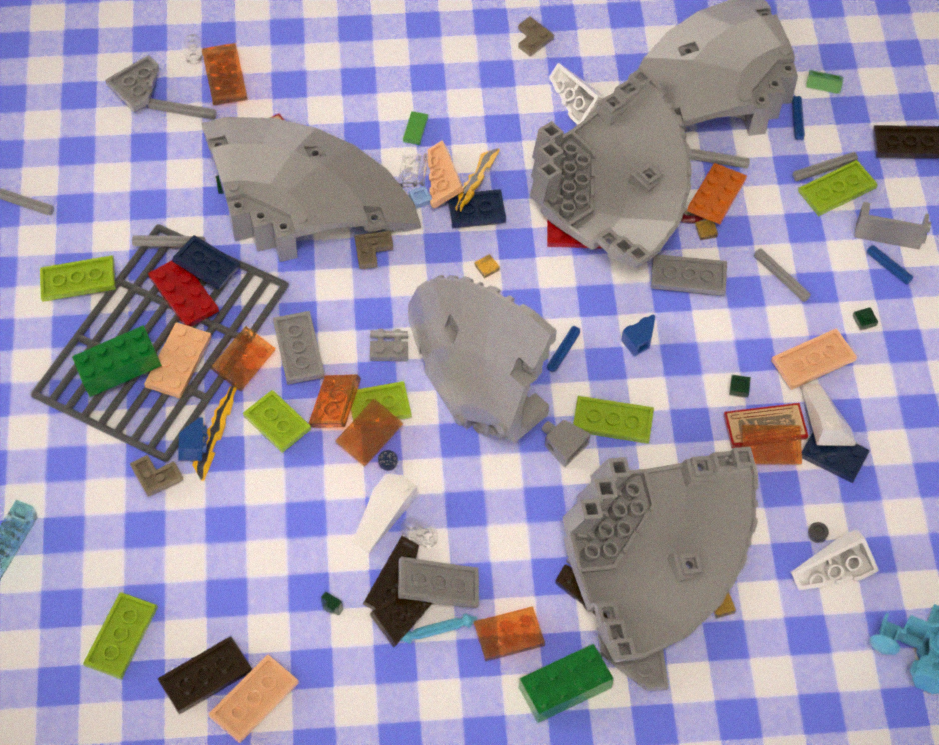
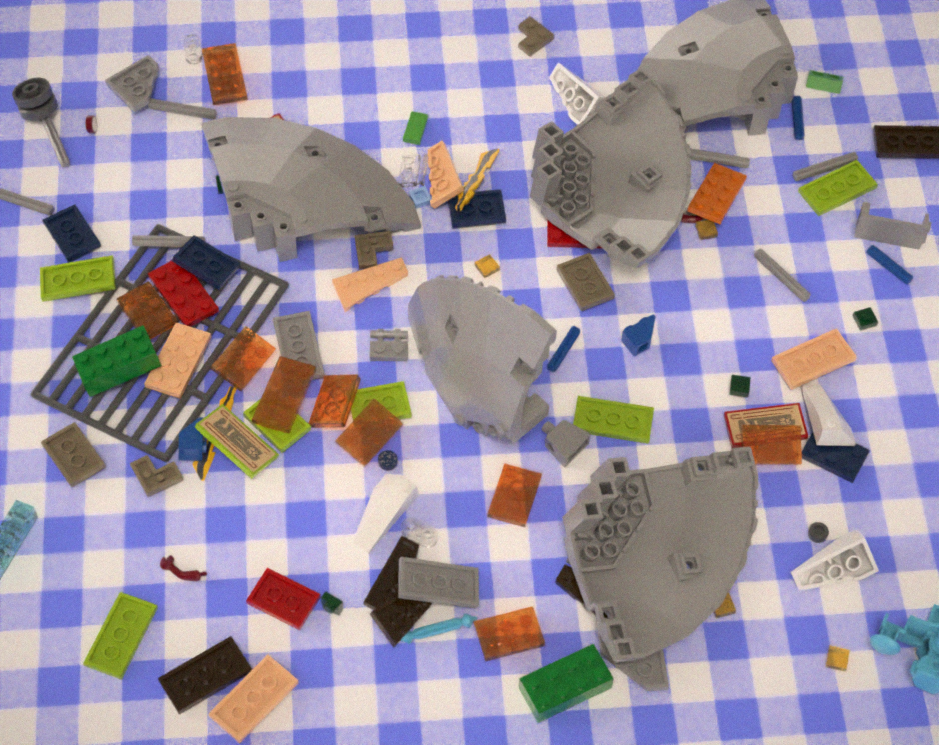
light grey plate [651,254,727,296] -> none
none -> dark grey wheel [12,77,58,121]
none -> light grey axle [41,115,70,168]
none -> dark tan plate [41,422,106,488]
none -> dark blue plate [42,204,101,262]
none -> dark red tile [85,115,97,133]
none -> clear orange plate [116,281,178,339]
none -> dark red piece [159,555,207,582]
none -> tile [195,404,279,479]
none -> red plate [246,567,321,631]
none -> clear orange plate [252,356,316,434]
none -> light nougat wing [332,257,408,312]
none -> clear orange plate [487,463,542,528]
none -> dark tan plate [556,253,615,311]
none -> clear yellow tile [825,645,850,672]

